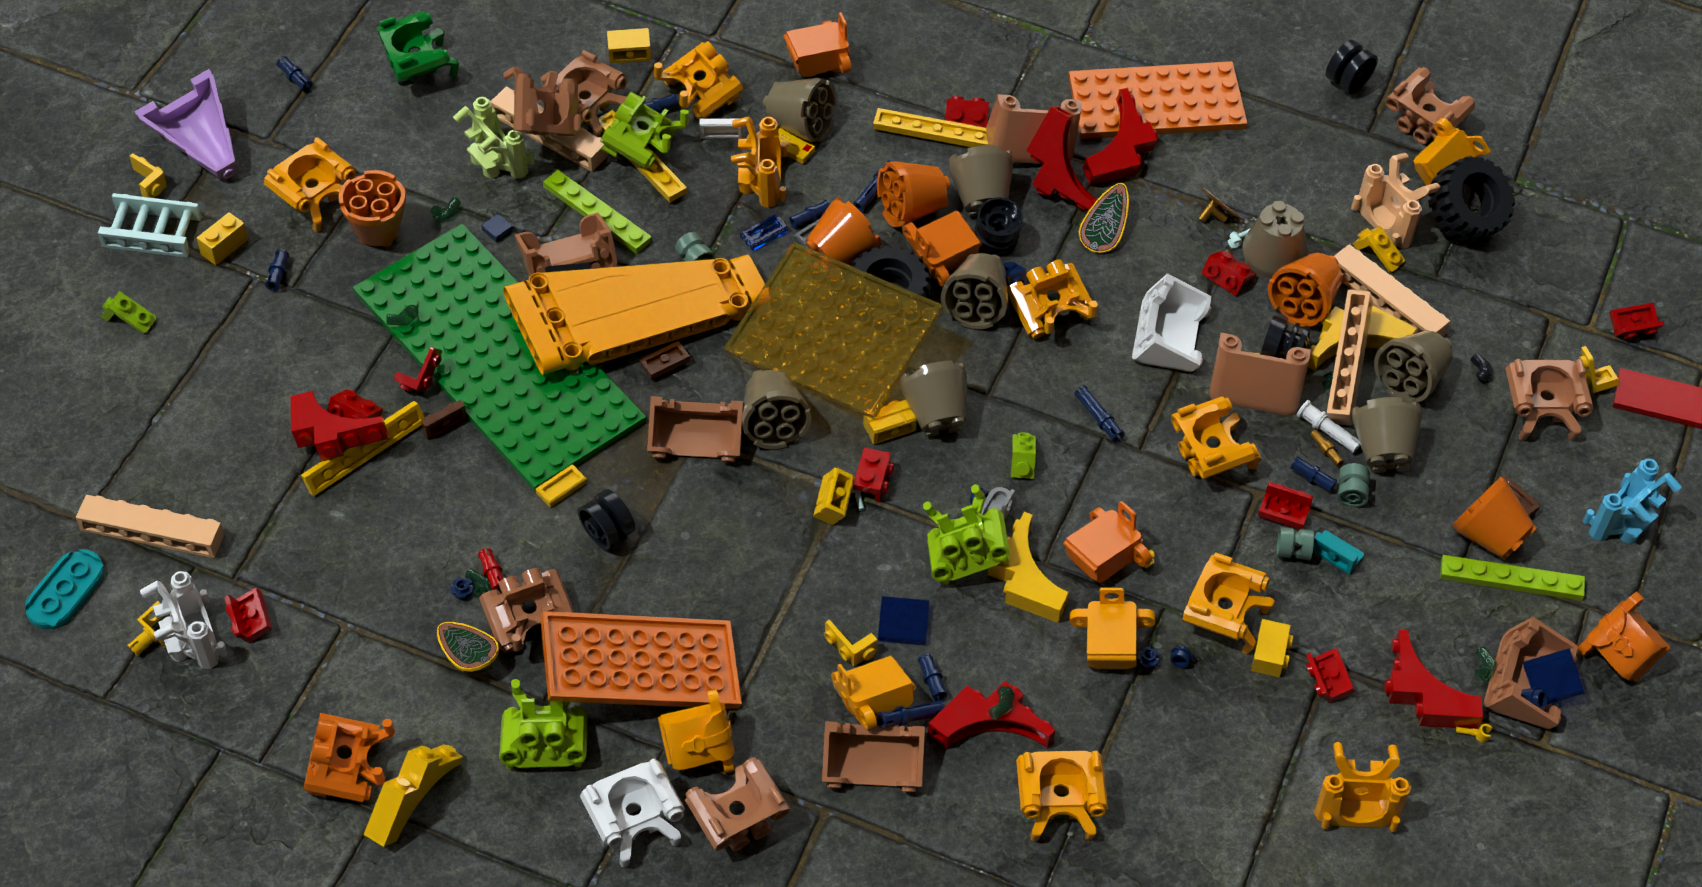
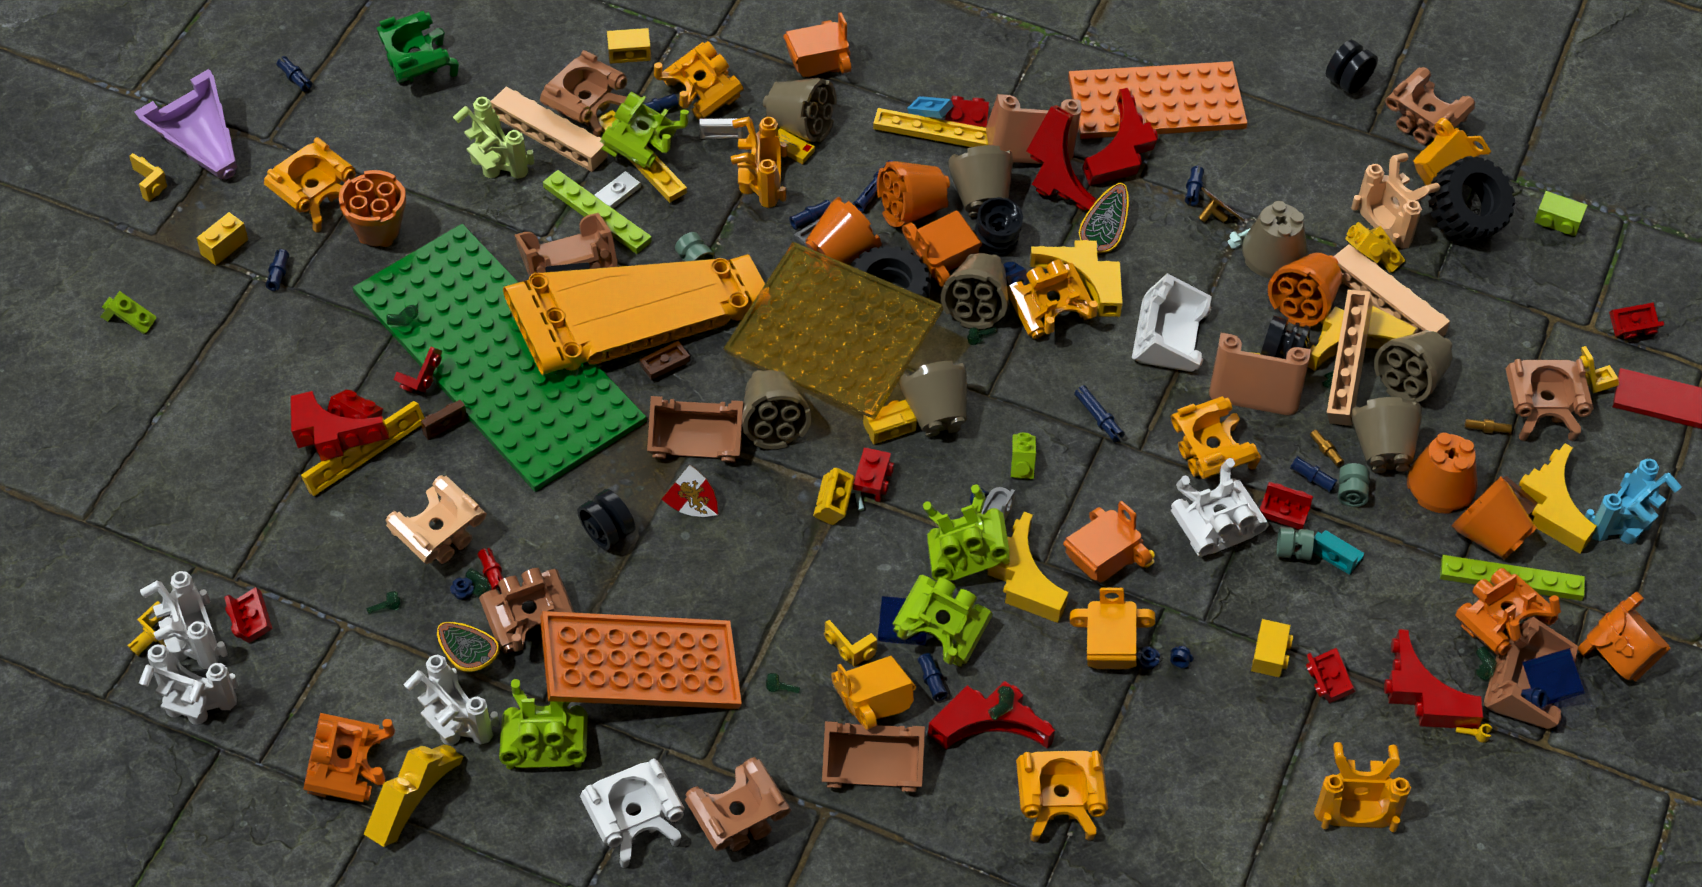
teal tile [25,549,104,630] -> none
light nougat brick [76,495,224,558] -> none
light aqua fence [98,193,202,258] -> none
clear green arm [430,197,461,221] -> none
dark blue tile [481,214,513,242] -> none
nougat piece [503,67,581,136] -> none
yellow tile [536,464,587,508] -> none
light orange piece [658,689,735,774] -> none
clear blue tile [740,214,788,251] -> none
dark blue pin [876,700,945,728] -> none
light orange piece [1182,552,1275,654] -> none
red bracket [1201,251,1257,296] -> none
white pin [1296,400,1360,454] -> none
black arm [1470,352,1493,383] -> none
none -> white piece [139,644,238,725]
none -> clear green hand [366,591,400,614]
none -> light nougat piece [386,475,487,564]
none -> white piece [403,655,500,745]
none -> white plate [594,171,641,209]
none -> shield [661,465,718,517]
none -> clear green hand [766,673,800,693]
none -> lime piece [893,575,993,667]
none -> dark azure plate [907,96,953,119]
none -> clear green hand [967,327,997,345]
none -> yellow arch [1030,240,1122,317]
none -> white piece [1171,458,1269,558]
none -> dark blue pin [1185,166,1204,206]
none -> yellow bracket [1345,222,1390,263]
none -> orange cone [1407,433,1478,514]
none -> orange piece [1455,568,1561,655]
none -> pearl gold bar [1465,419,1512,433]
none -> yellow arch [1518,443,1597,554]
none -> lime brick [1534,191,1587,237]

